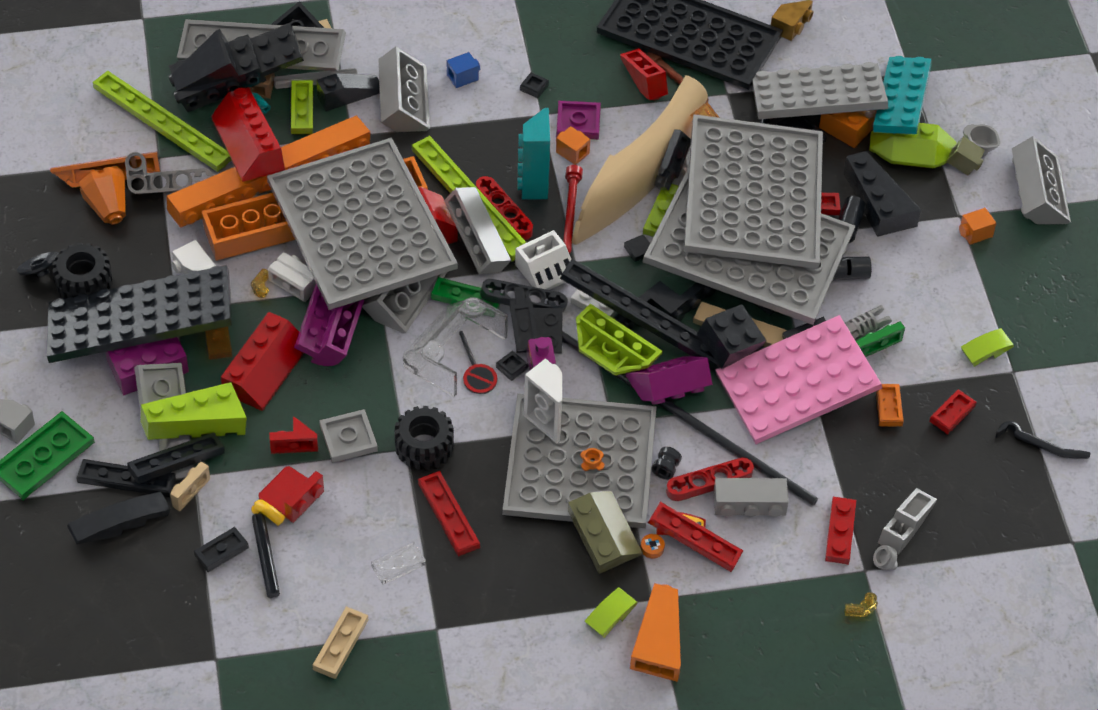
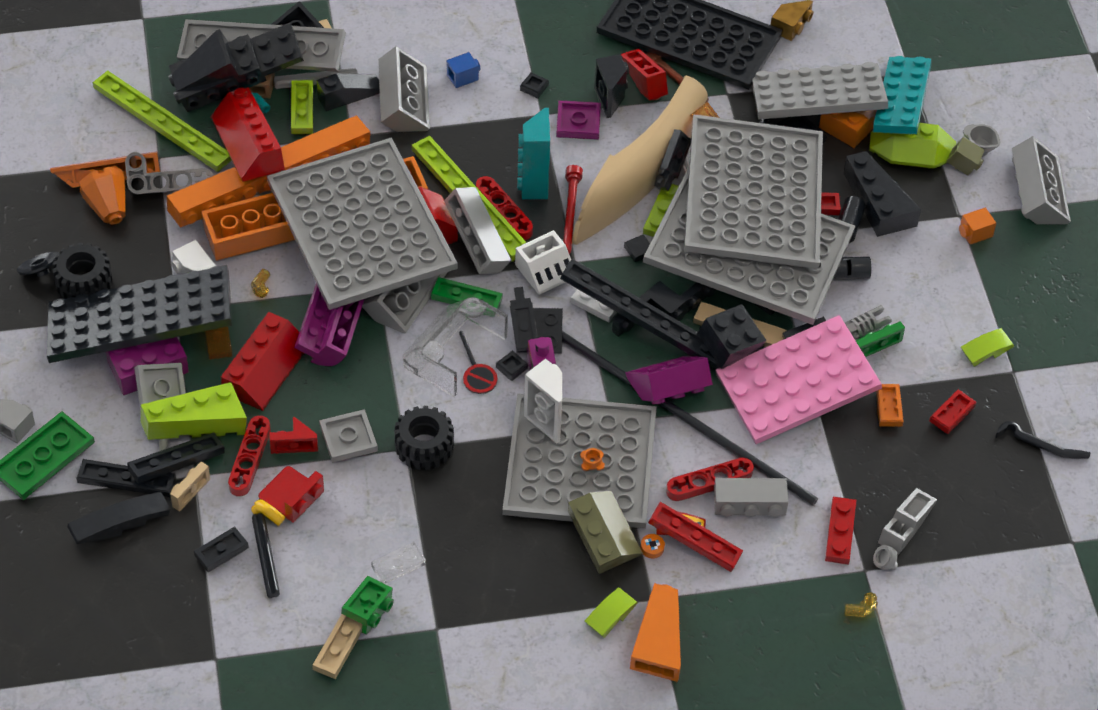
white brick [268,252,316,302] -> none
red tile [418,471,480,556] -> none
black beam [480,279,568,312] -> none
orange brick [556,126,590,165] -> none
lime wedge [576,303,662,375] -> none
black wheel [652,446,682,480] -> none
none -> red beam [228,416,271,496]
none -> green bracket [341,576,394,635]
none -> black slope [594,54,629,118]

